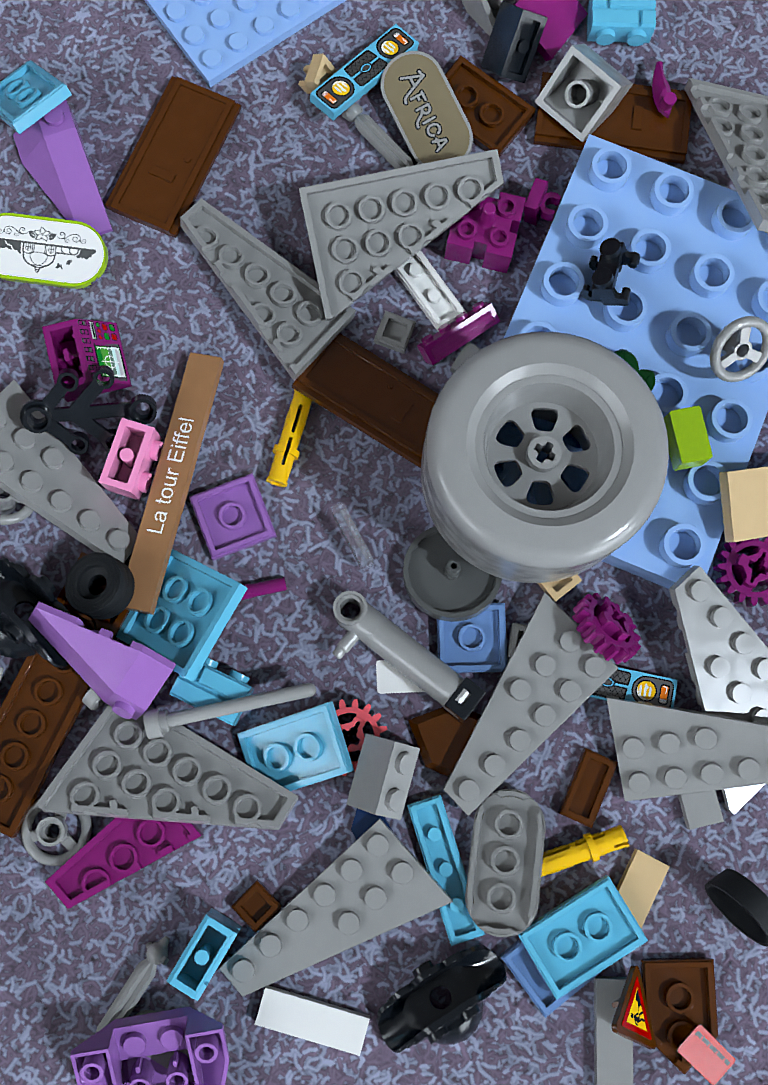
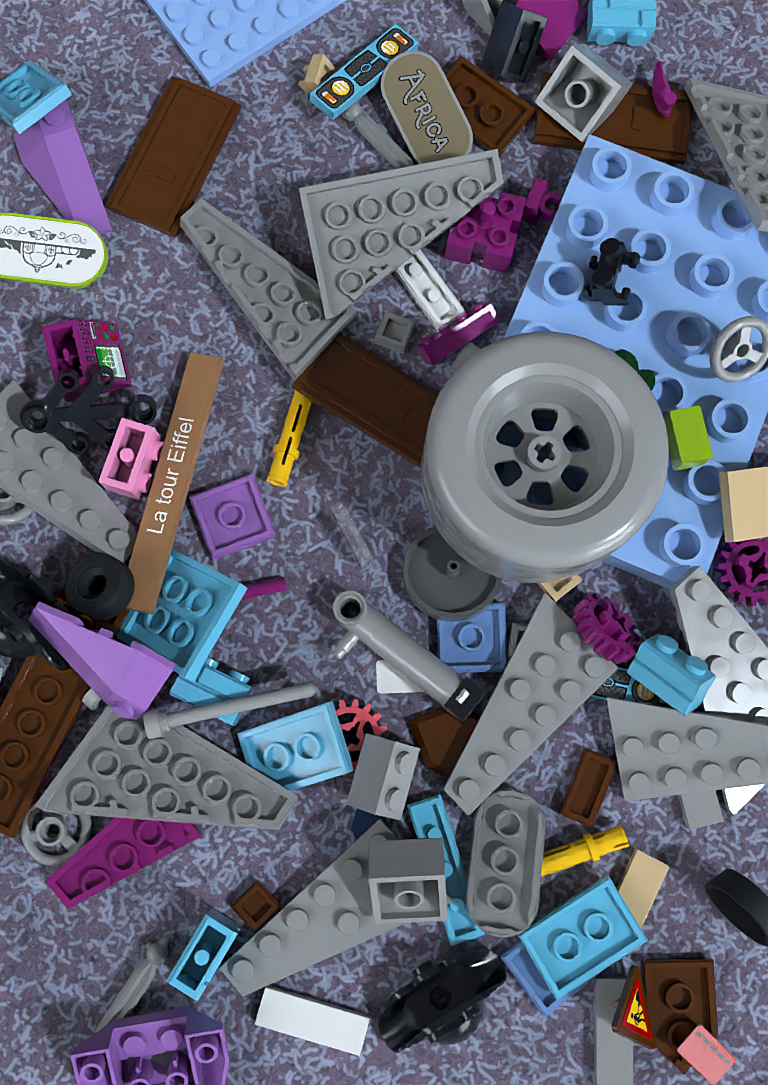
none -> light grey slope [369,837,448,924]
none -> medium azure brick [627,634,717,716]

